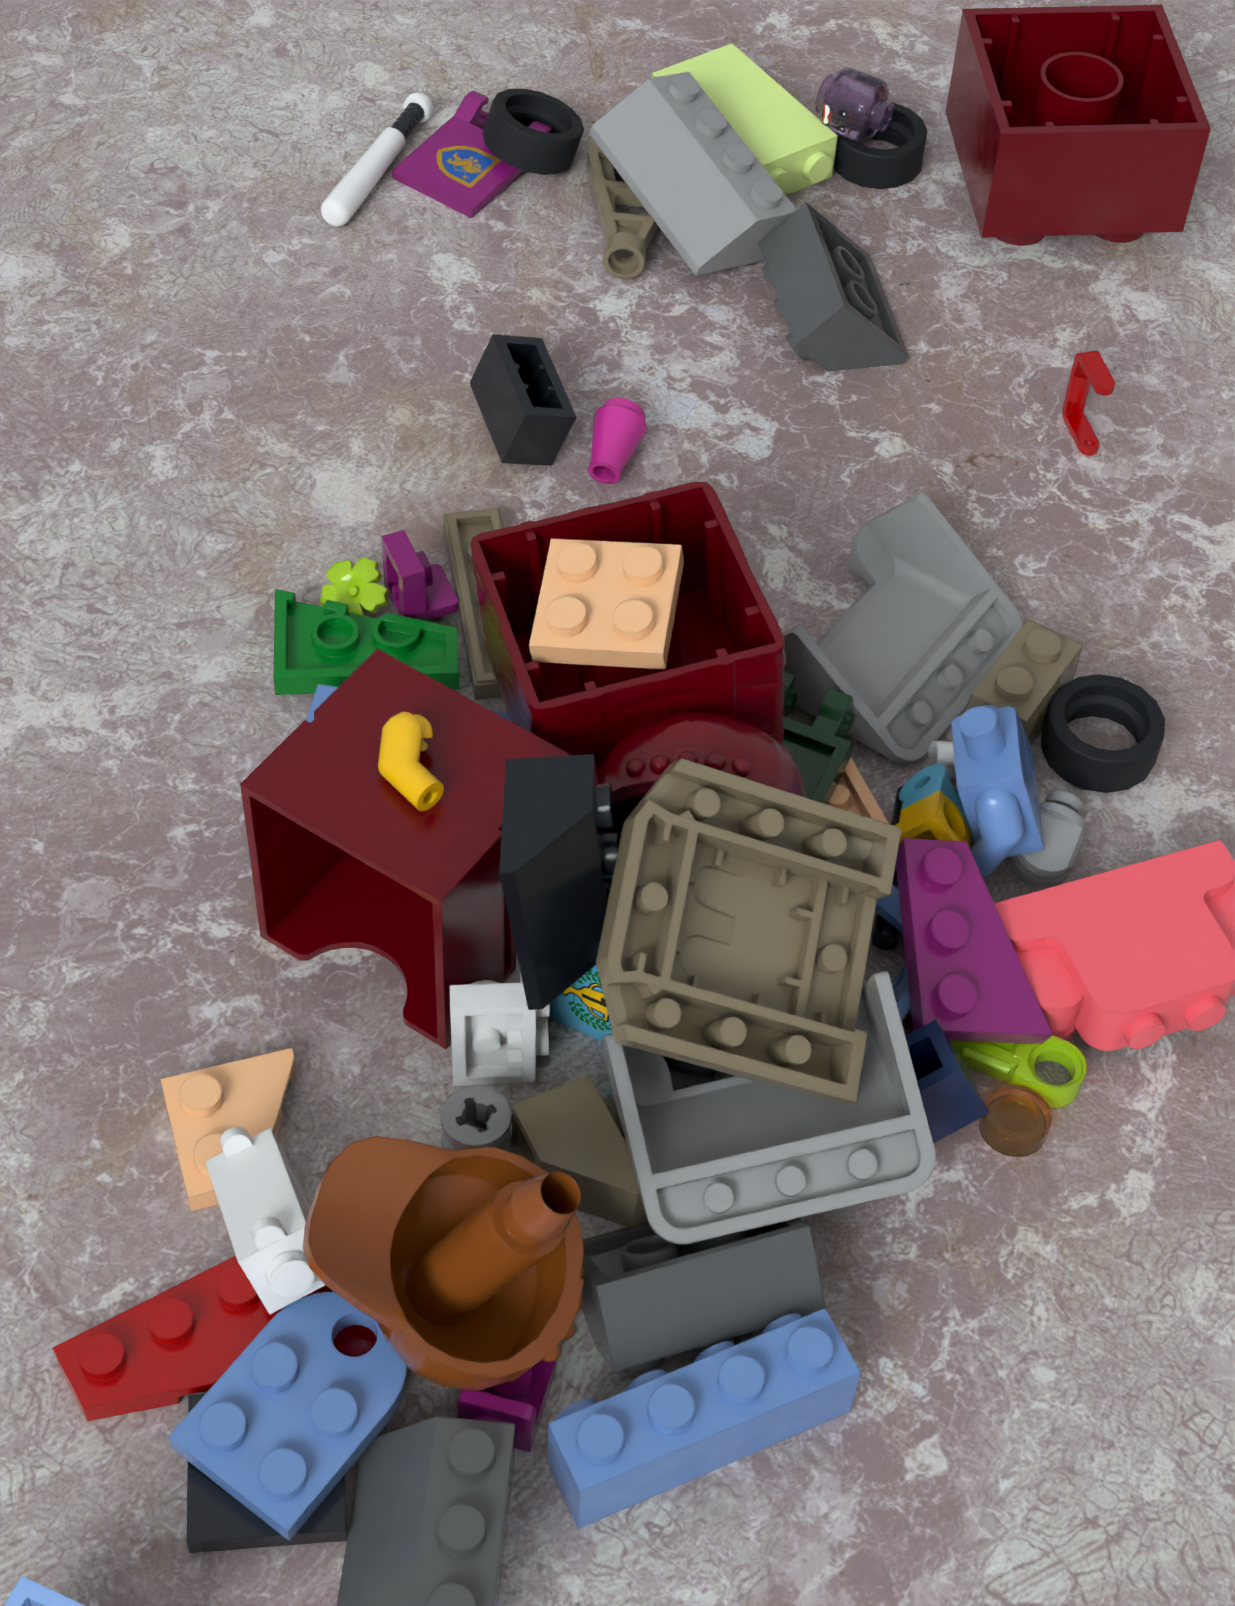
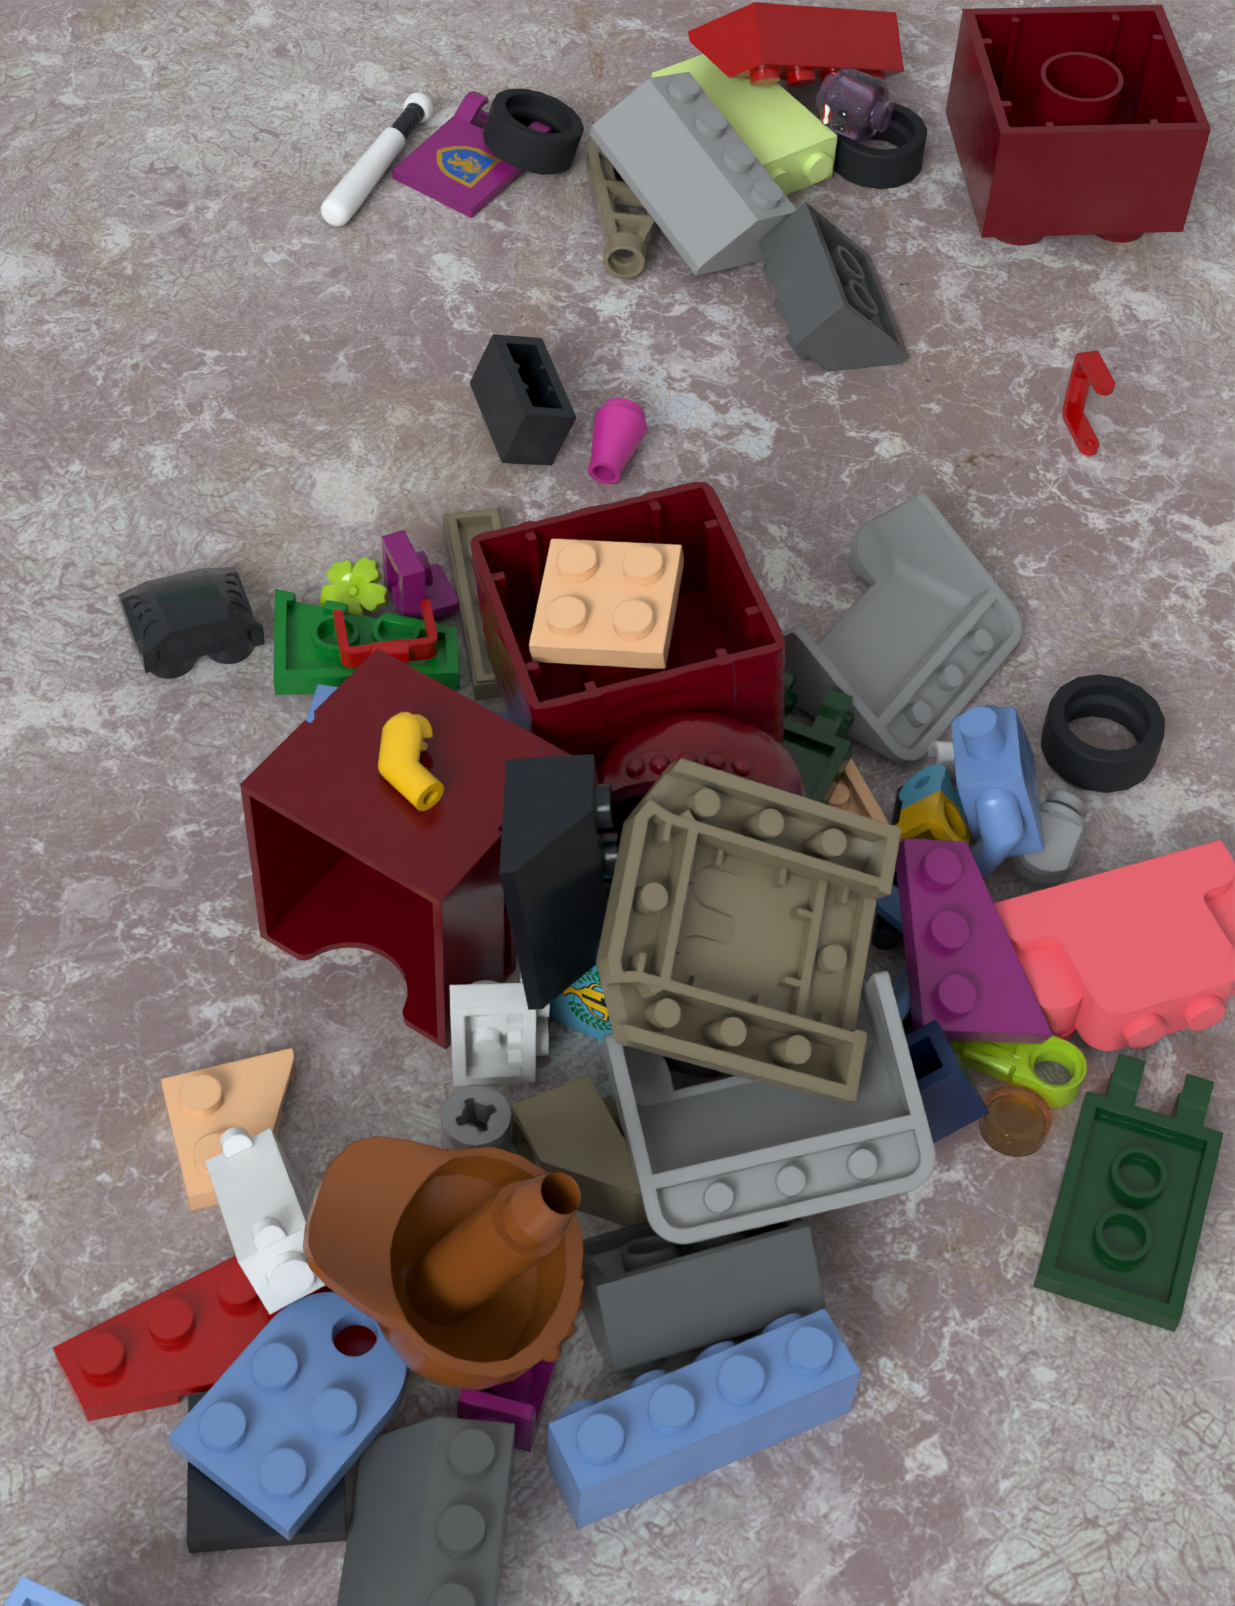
dark tan brick [968,619,1083,746] -> none
none -> black slope [118,567,265,679]
none -> red piece [333,598,438,669]
none -> red slope [688,2,904,91]
none -> dark green tile [1033,1053,1224,1332]

